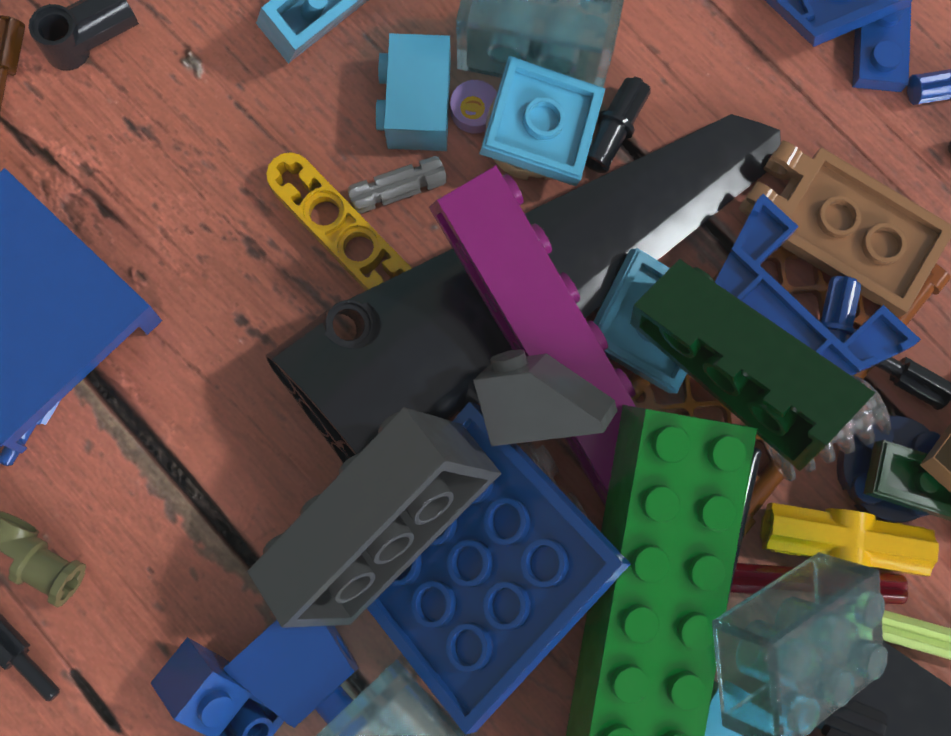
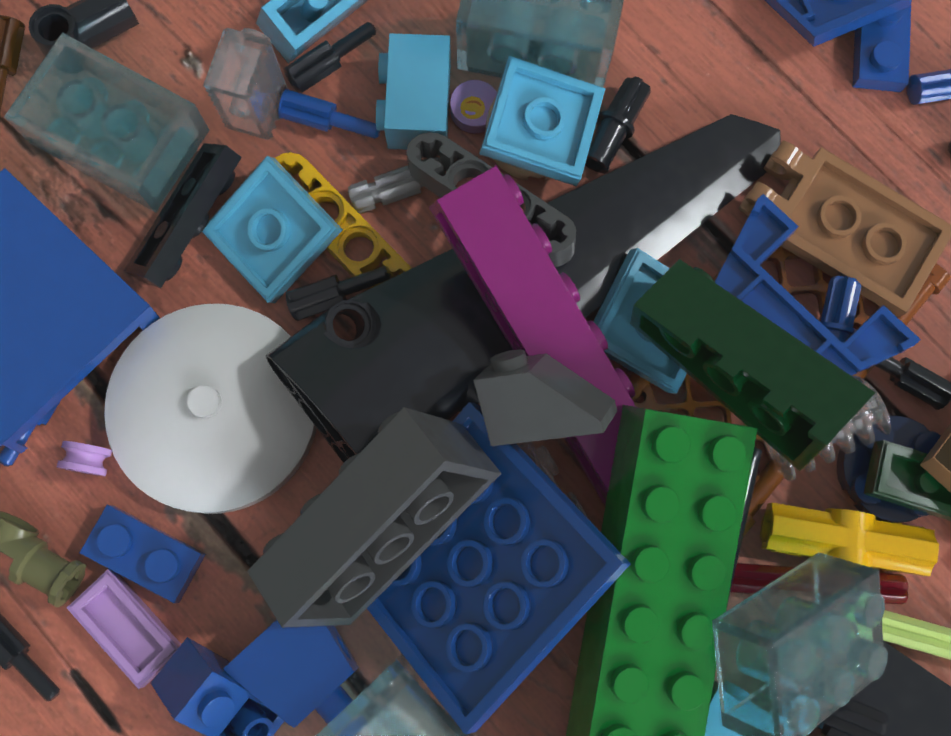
none -> clear light blue brick [4,32,210,213]
none -> lavender bush [57,441,112,477]
none -> lavender tile [67,569,181,689]
none -> blue plate [80,504,206,603]
none -> white dish [104,303,317,514]
none -> black plate [124,143,242,288]
none -> medium azure tile [202,156,343,303]
none -> clear brick [203,28,288,140]
none -> blue axle [278,89,380,139]
none -> black axle [283,22,376,94]
none -> black axle [286,266,391,321]
none -> dark grey beam [406,132,576,267]

